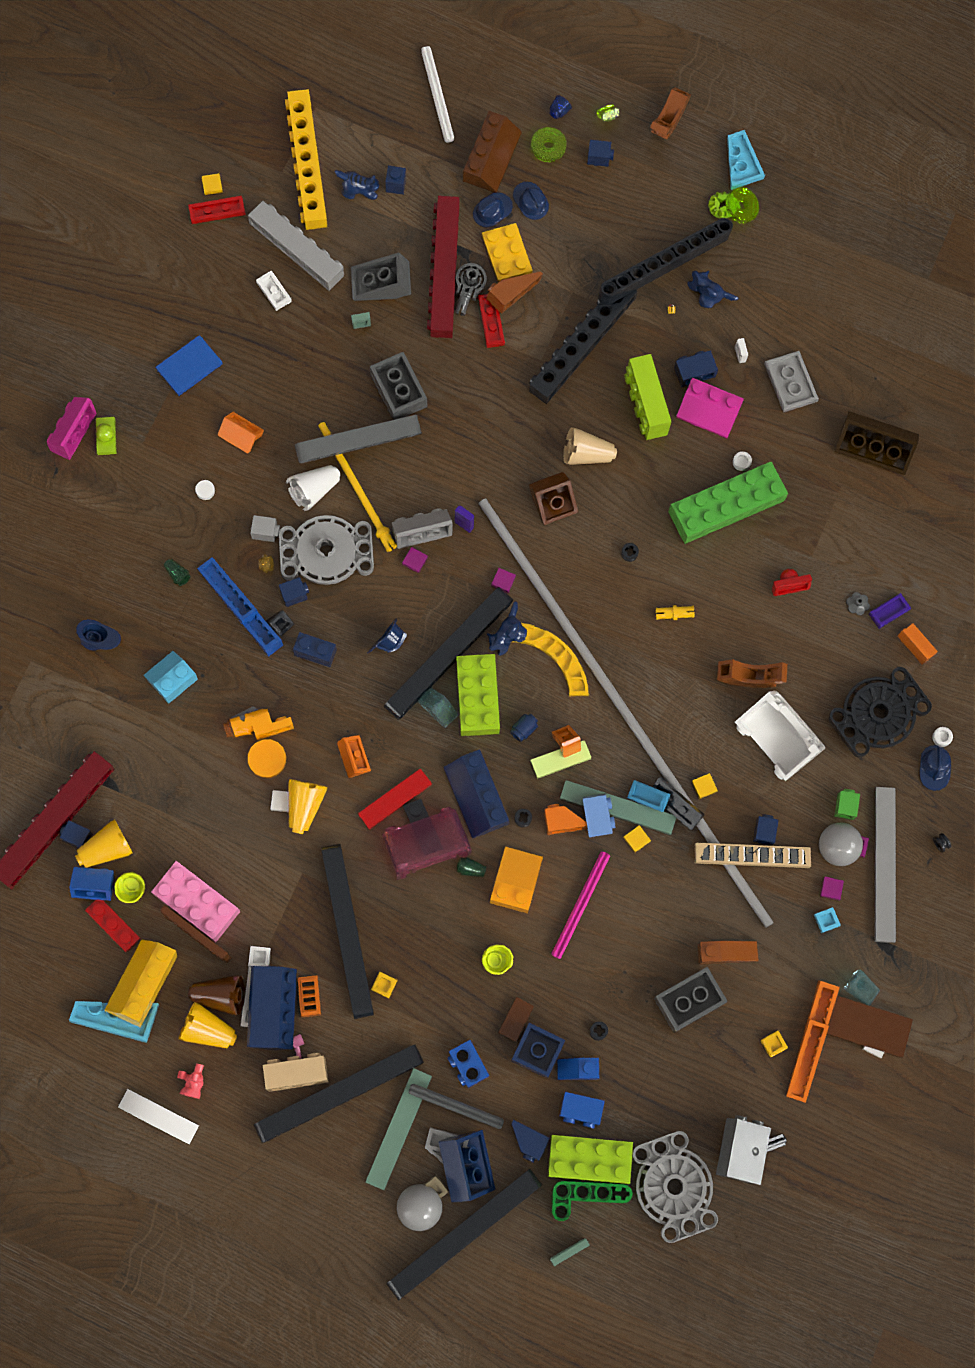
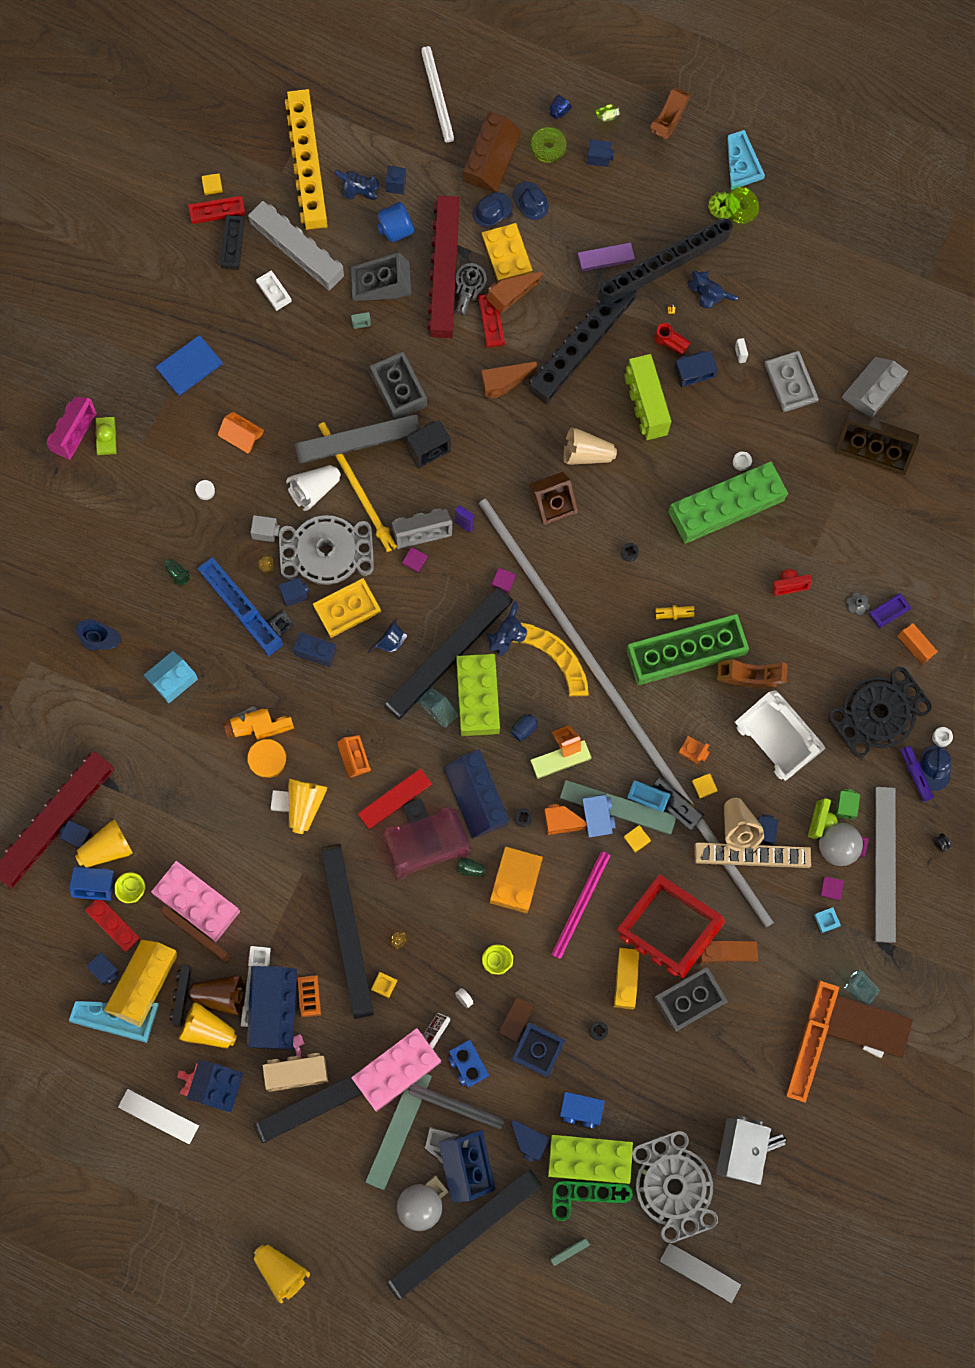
blue slope [557,1058,599,1080] -> none
dark pink slope [676,378,744,438] -> none
yellow tile [760,1031,788,1058] -> none
none -> dark blue brick [86,952,120,985]
none -> black plate [169,964,192,1027]
none -> dark blue brick [187,1060,243,1113]
none -> black plate [220,215,245,270]
none -> yellow cone [254,1245,310,1303]
none -> yellow plate [313,578,381,638]
none -> bright pink brick [352,1028,441,1112]
none -> blue head [377,202,415,243]
none -> clear yellow plate [390,931,408,950]
none -> black brick [407,420,451,469]
none -> slope [423,1013,450,1049]
none -> white tile [455,988,473,1008]
none -> dark orange slope [481,362,537,398]
none -> medium lavender tile [578,243,635,272]
none -> yellow slope [613,948,639,1009]
none -> red window [617,874,725,979]
none -> bright green brick [626,614,749,686]
none -> red piece [654,323,691,356]
none -> light grey slope [660,1243,741,1303]
none -> orange bracket [678,736,710,765]
none -> tan cone [724,798,764,851]
none -> lime tile [808,798,838,839]
none -> light grey slope [842,357,908,418]
none -> dark purple axle [900,746,934,802]

